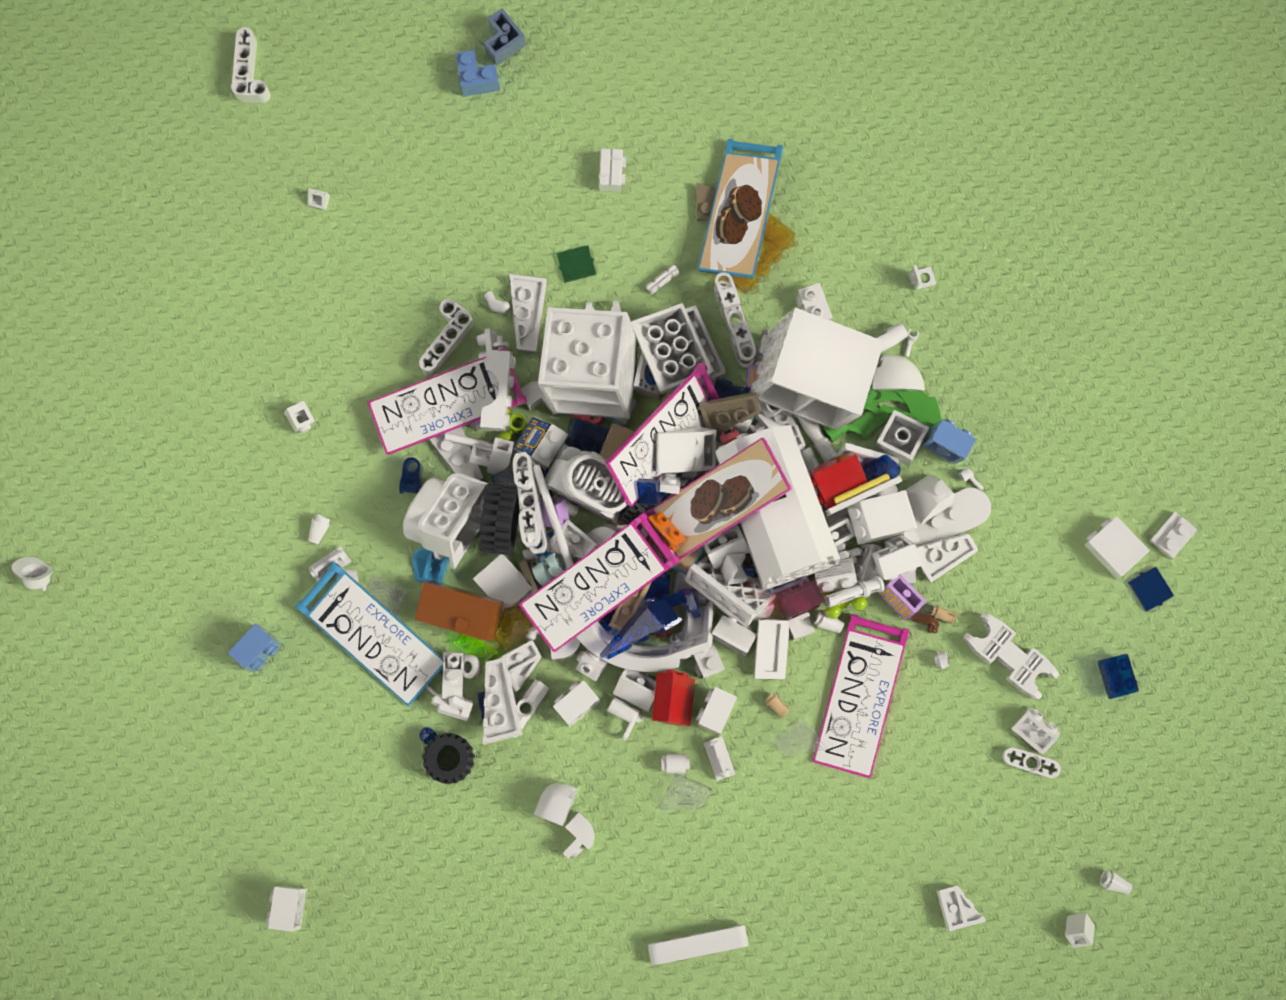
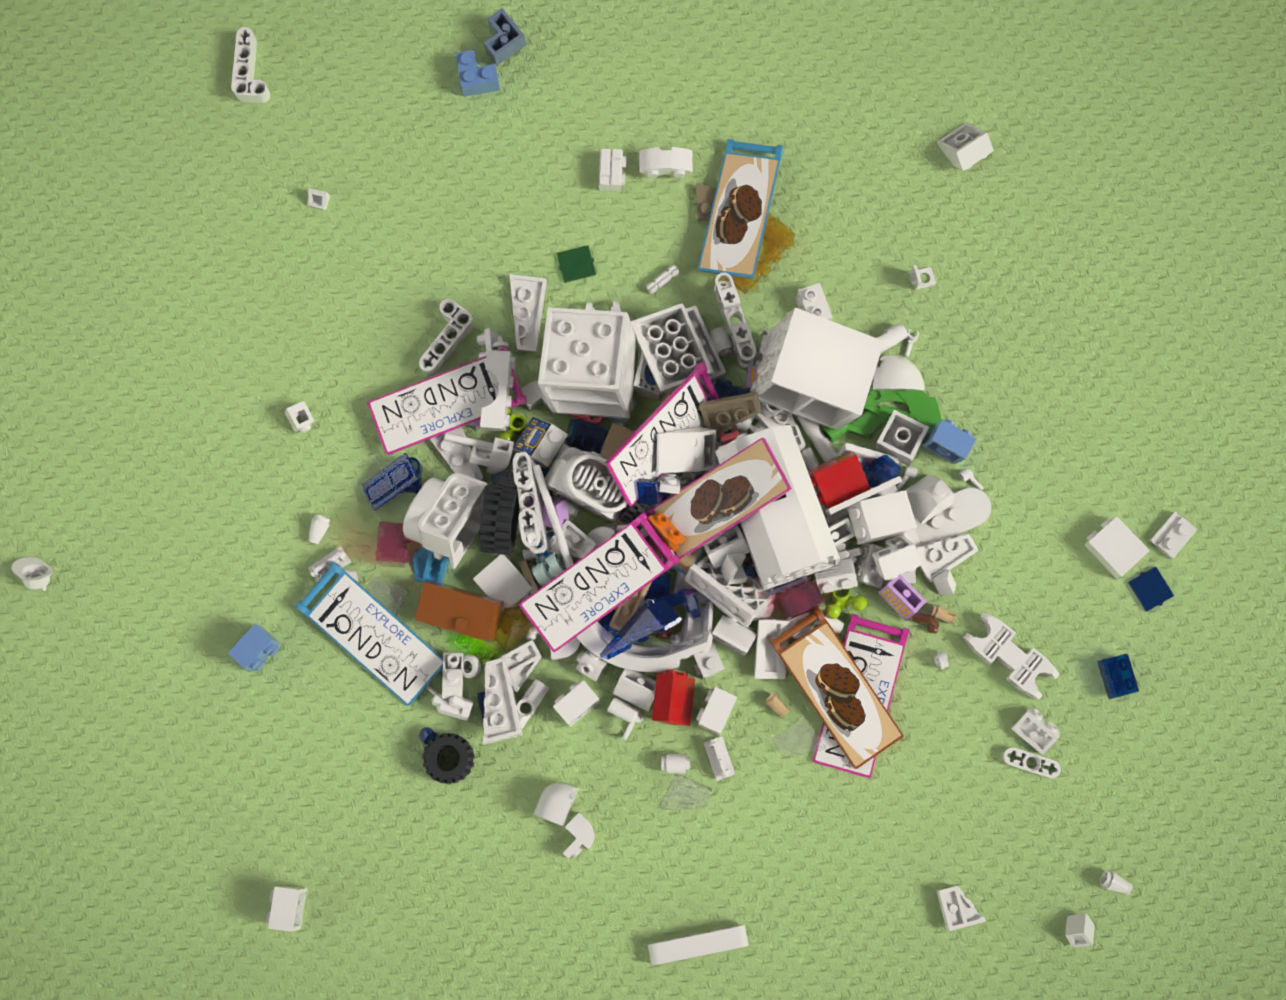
white arm [484,291,510,313] -> none
white pin [825,575,885,608] -> none
light yellow bar [834,473,890,505] -> none
none -> clear blue piece [362,453,419,511]
none -> clear pink brick [376,522,411,568]
none -> white brick [639,147,692,178]
none -> white brick [709,327,734,357]
none -> flag [769,607,903,769]
none -> white hand [897,467,918,491]
none -> white slope [932,569,956,595]
none -> white slope [937,122,994,171]

